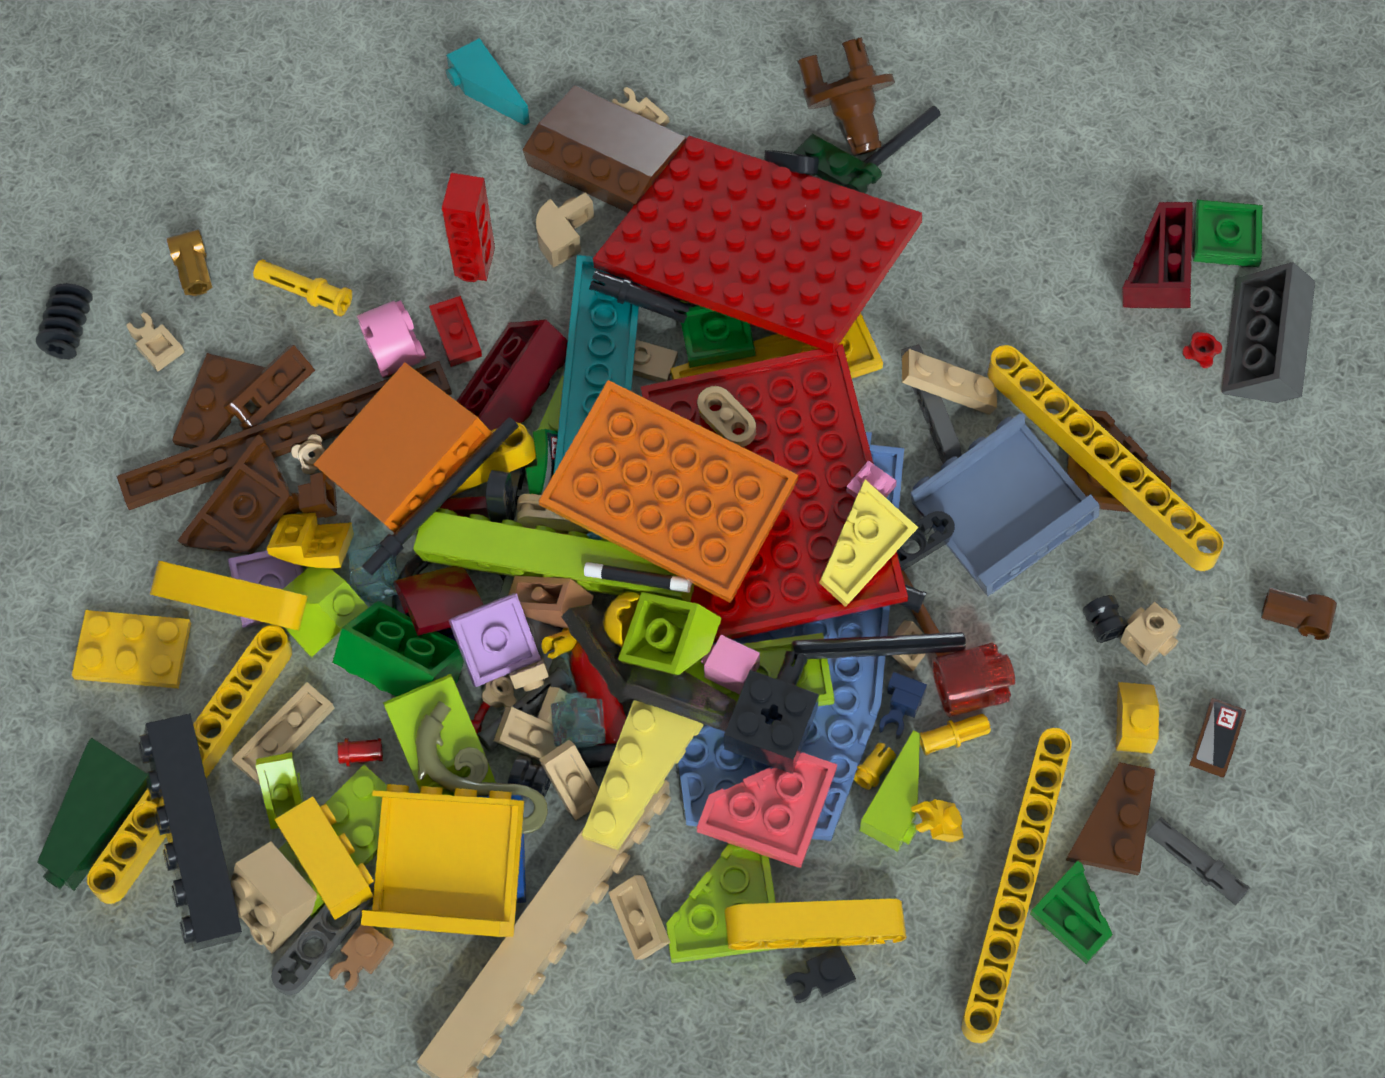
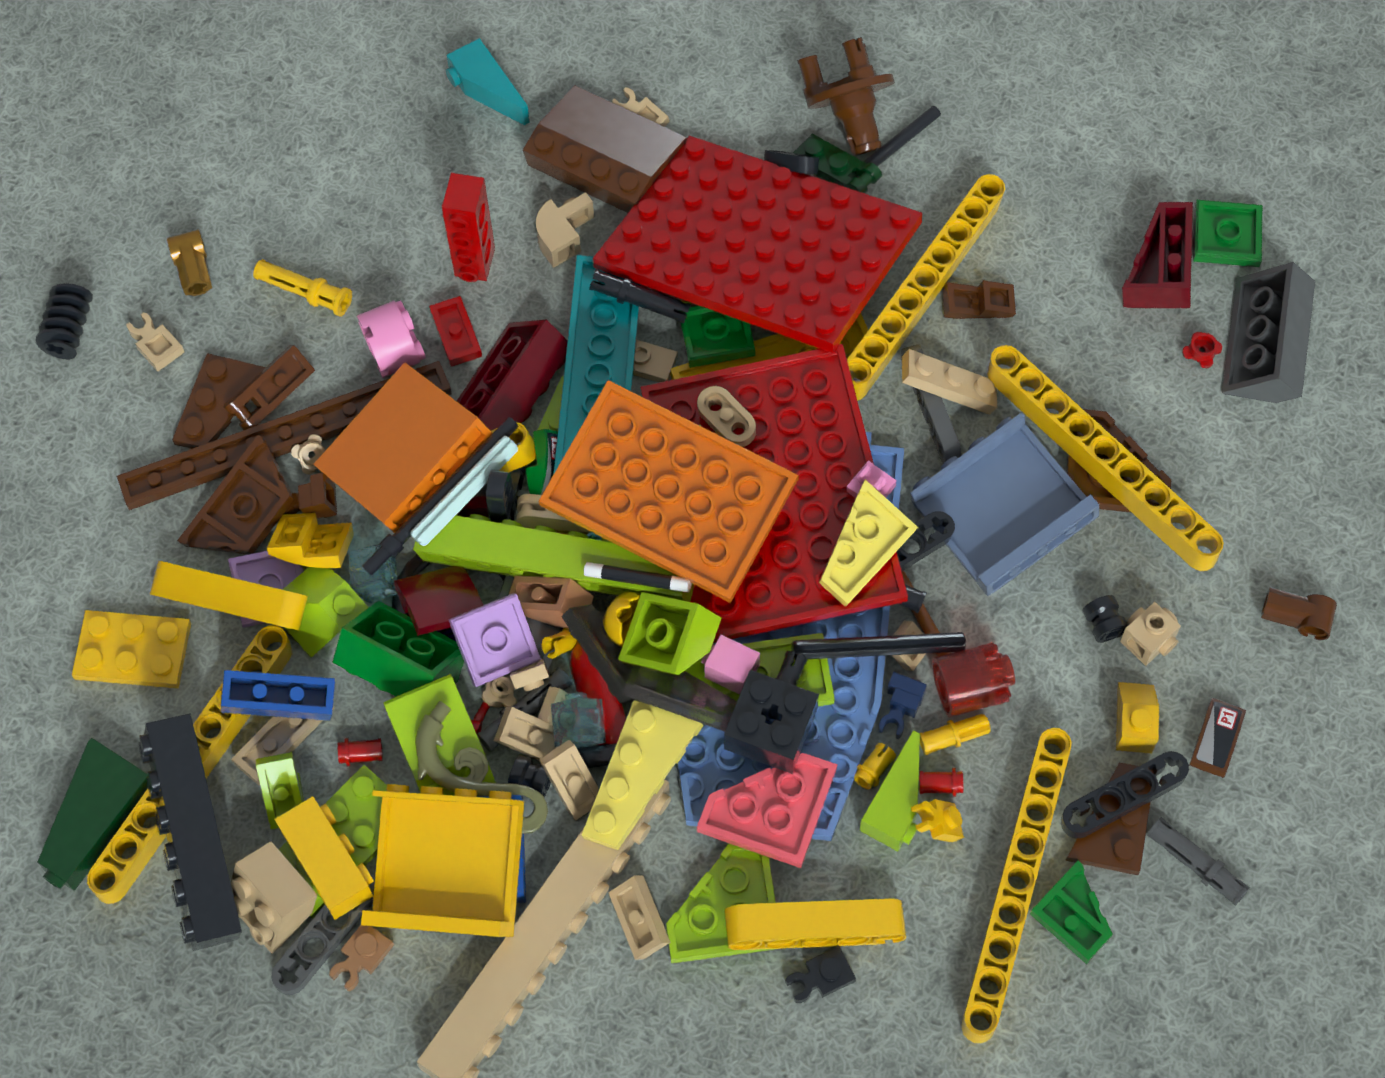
none -> blue brick [221,670,335,721]
none -> light aqua axle [410,436,518,546]
none -> yellow beam [847,174,1005,401]
none -> red pin [919,768,964,797]
none -> reddish brown slope [942,280,1016,319]
none -> black beam [1061,751,1189,839]

